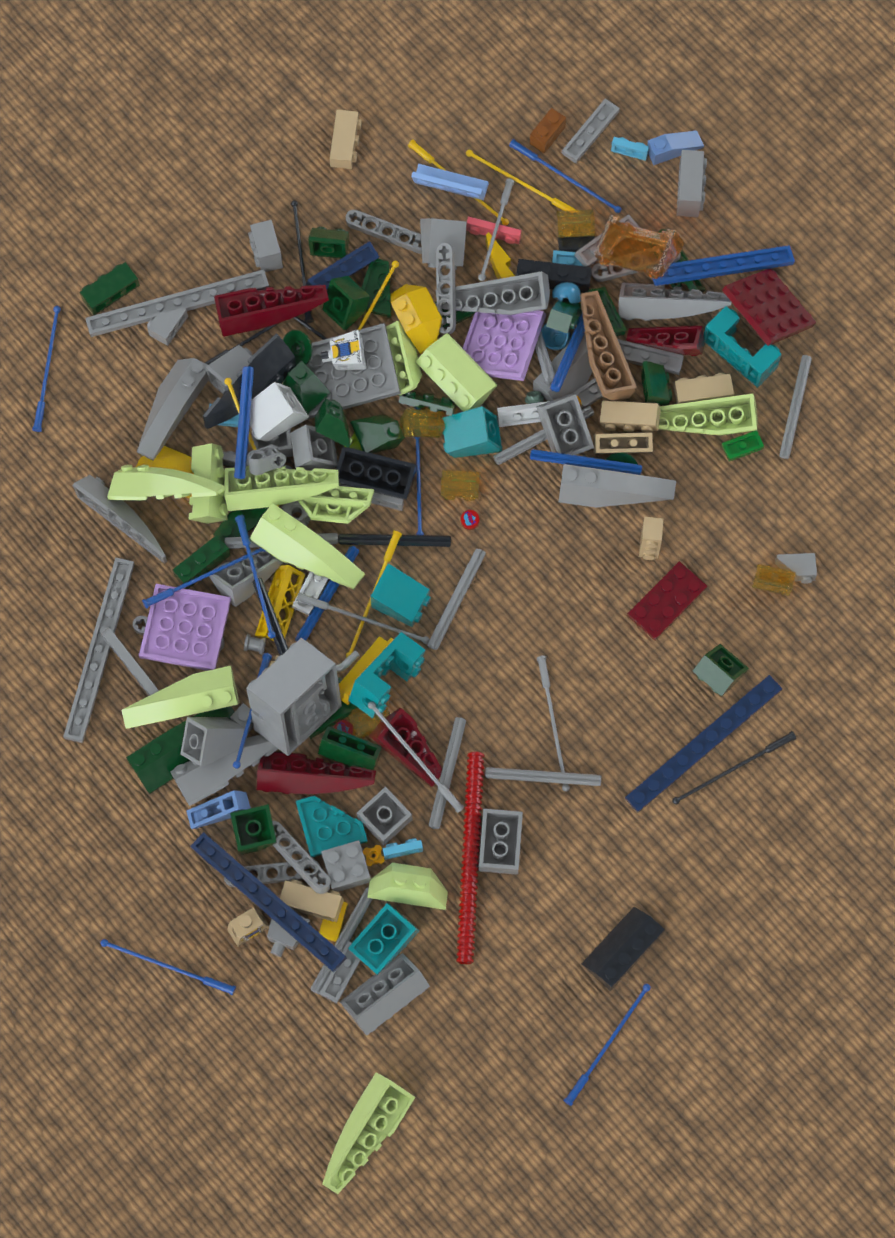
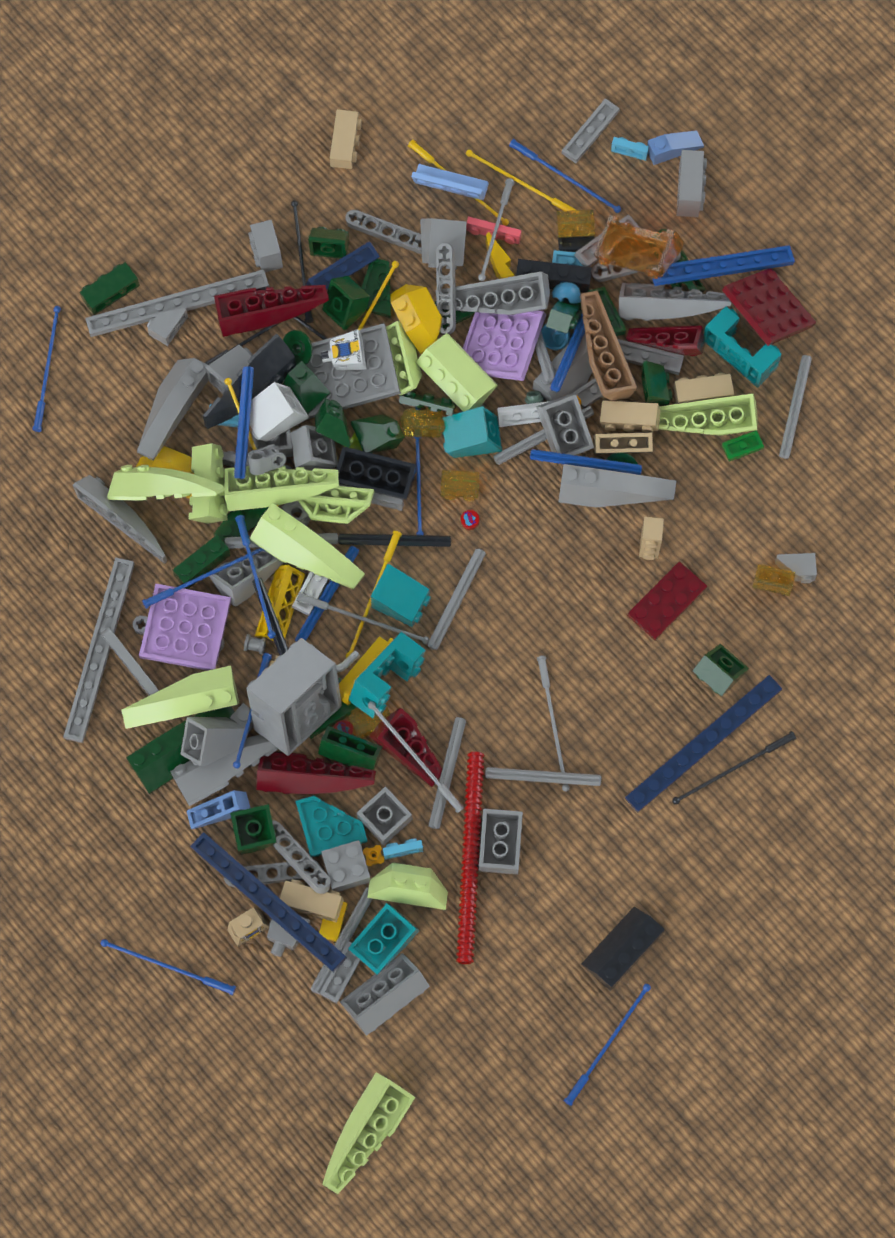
dark orange brick [530,108,566,153] -> none

